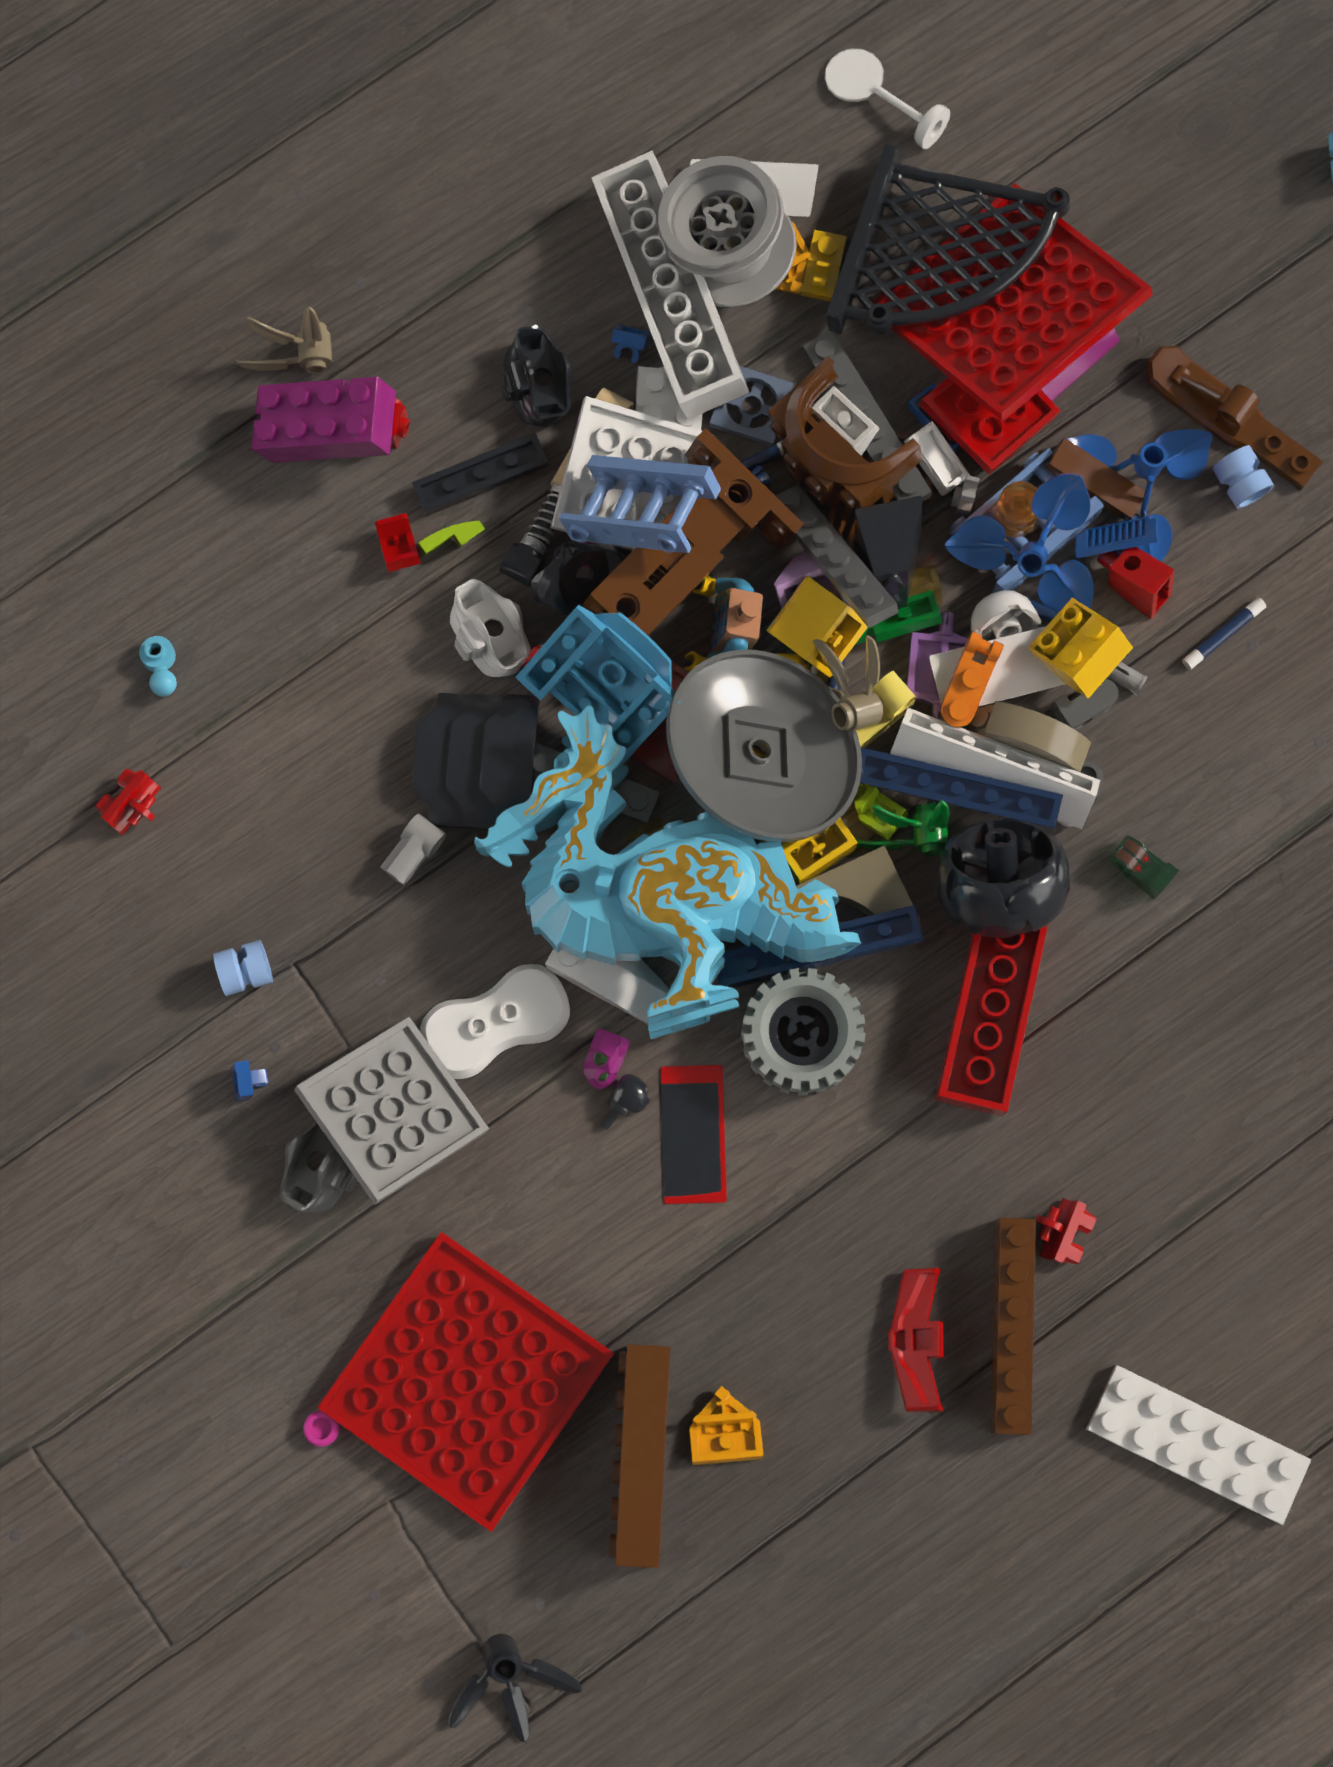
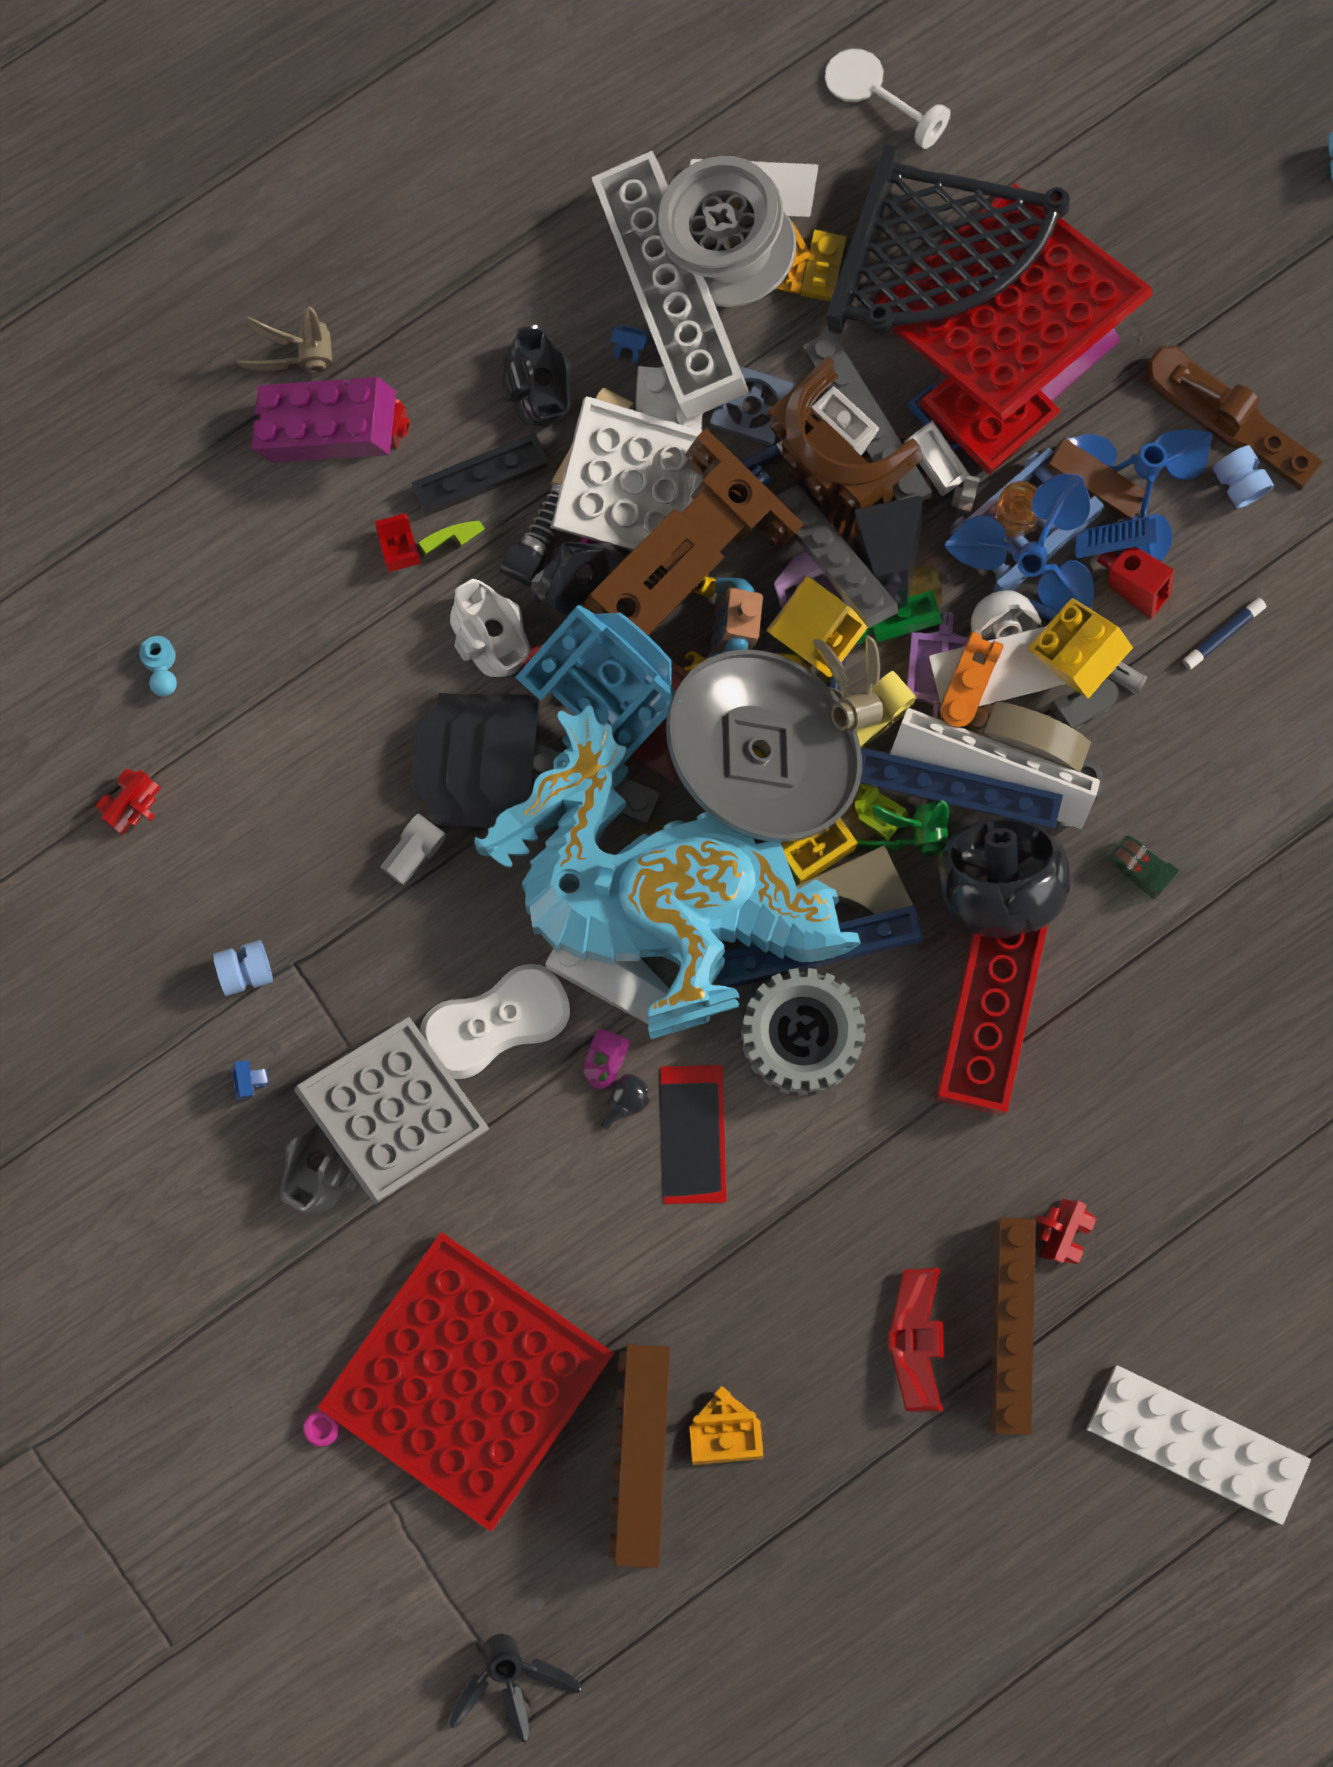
medium blue fence [559,455,721,553] -> none

